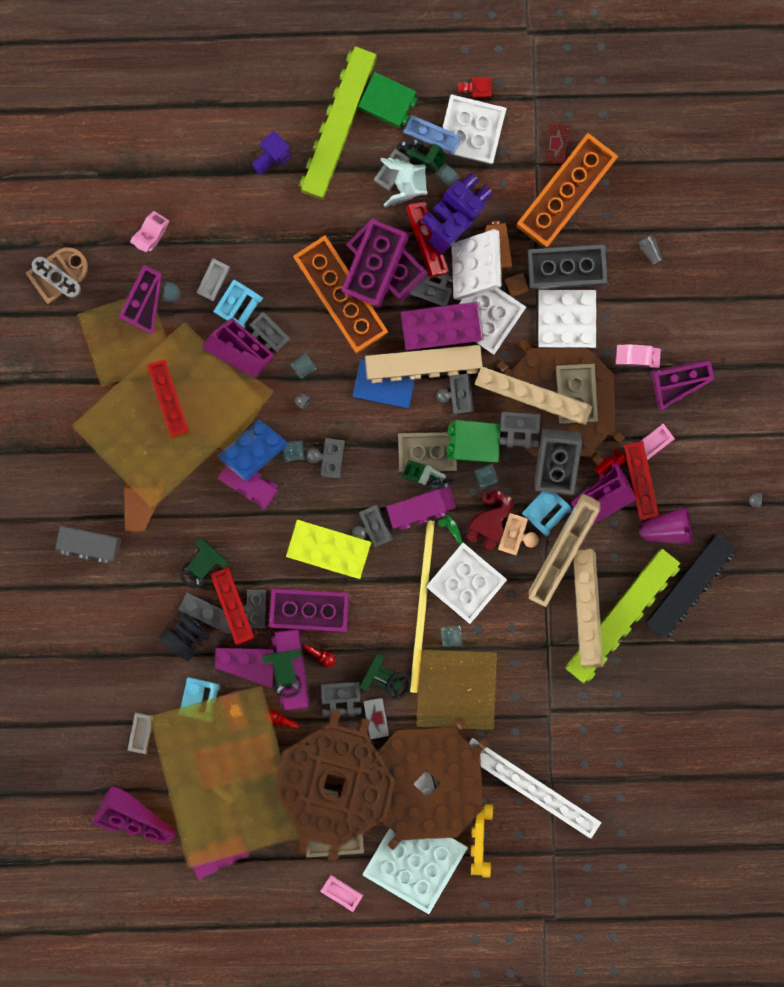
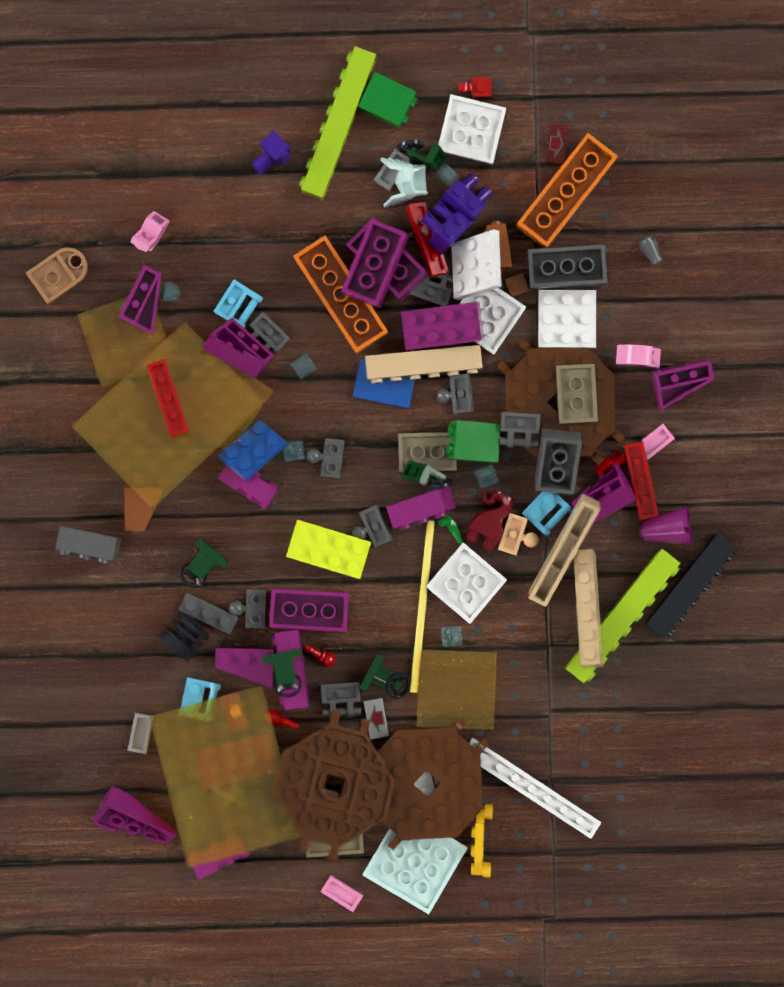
light grey beam [32,257,81,298] -> none
light grey tile [196,259,230,302] -> none
red plate [210,567,255,646] -> none
dark grey hinge [295,393,311,410] -> none
medium blue tile [403,115,462,155] -> none
tan brick [475,366,592,425] -> none
dark grey hinge [749,493,762,508] -> none

